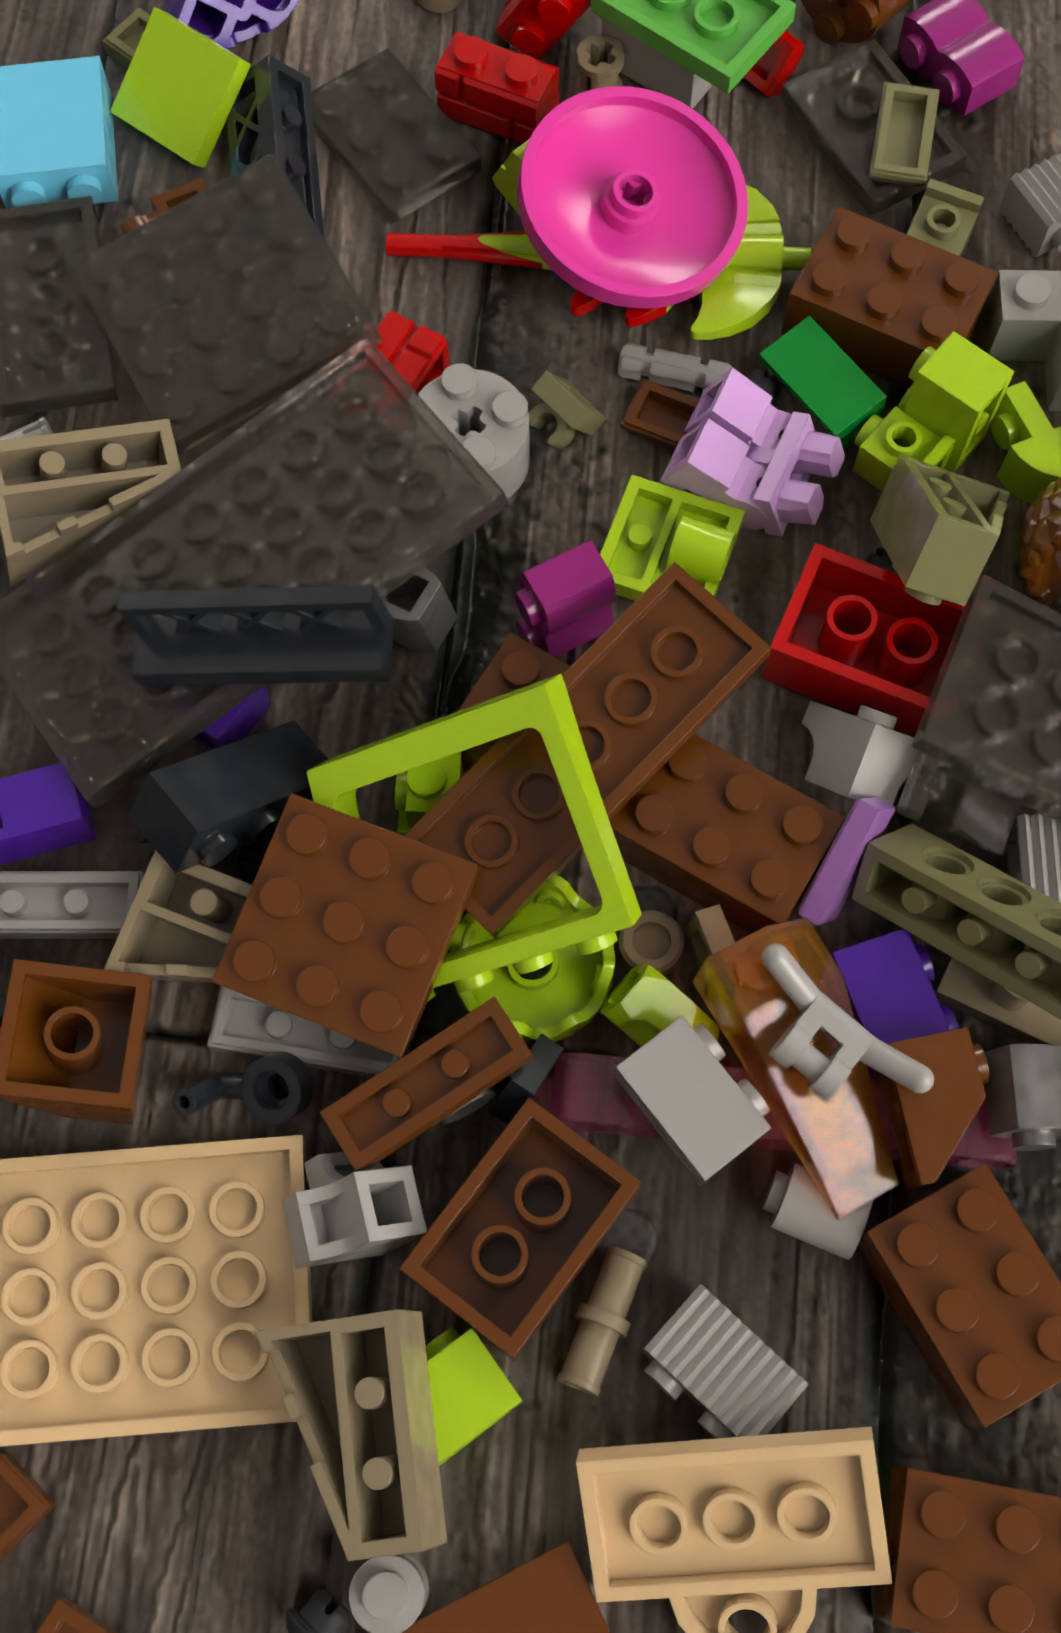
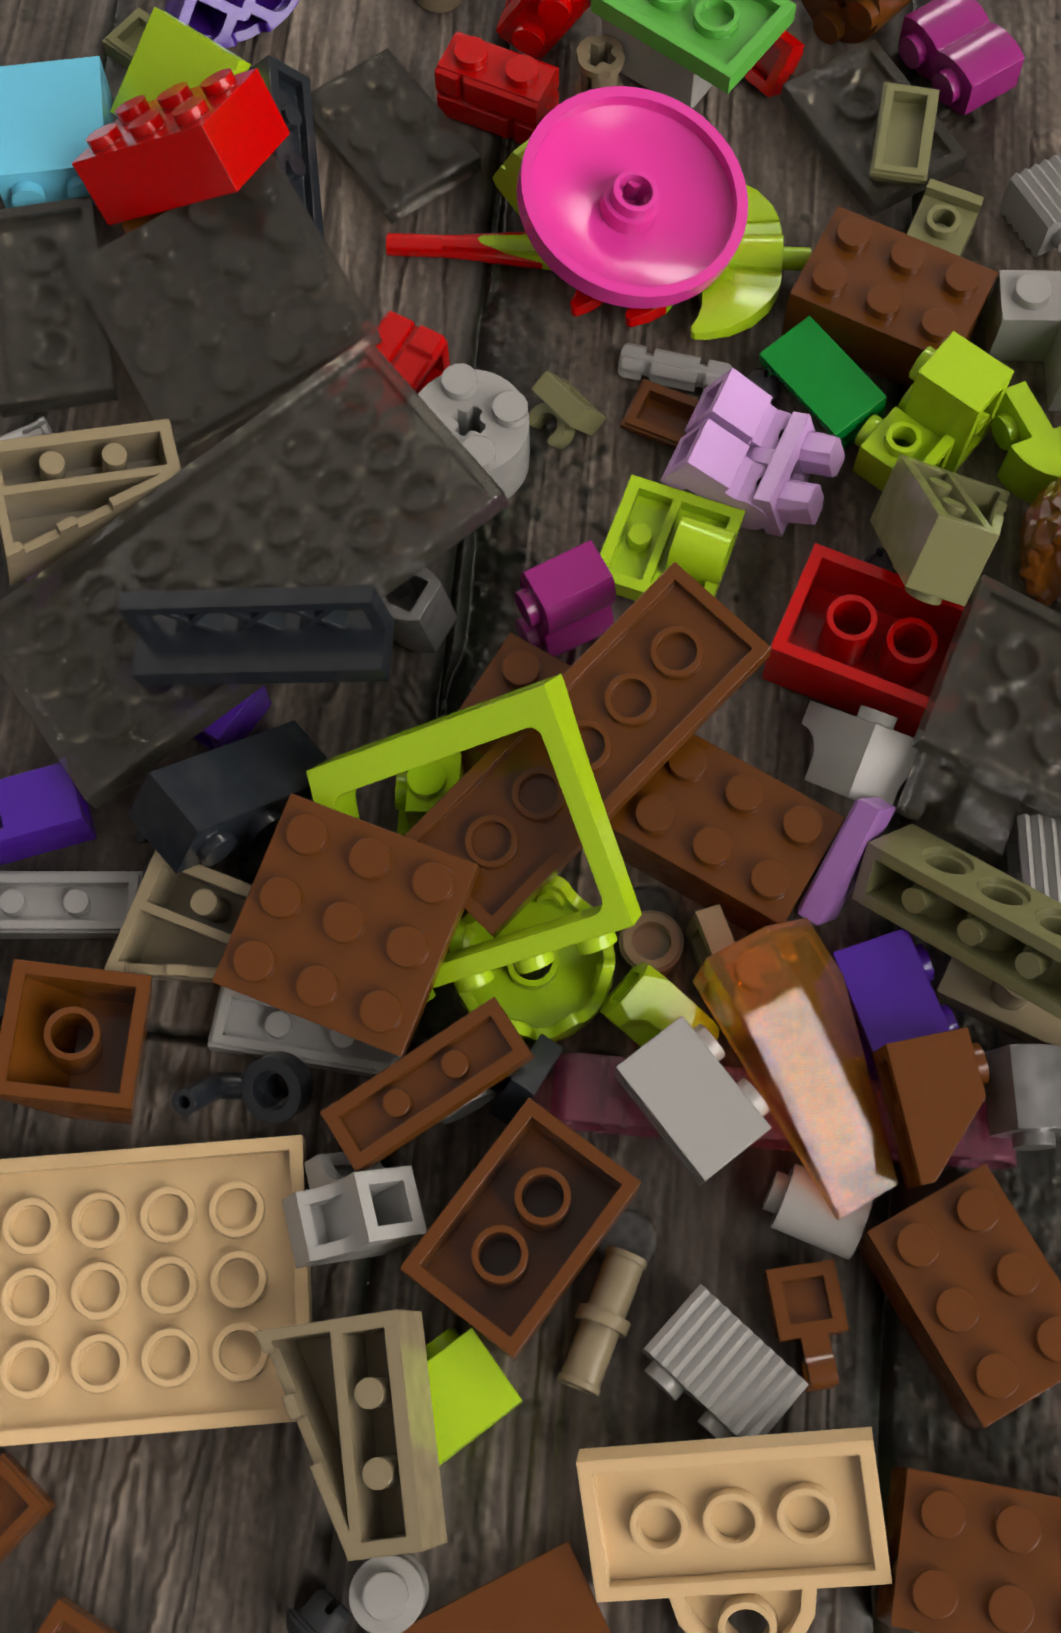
light grey piece [761,943,934,1102] -> none
none -> red brick [72,68,290,226]
none -> reddish brown plate [763,1259,849,1393]

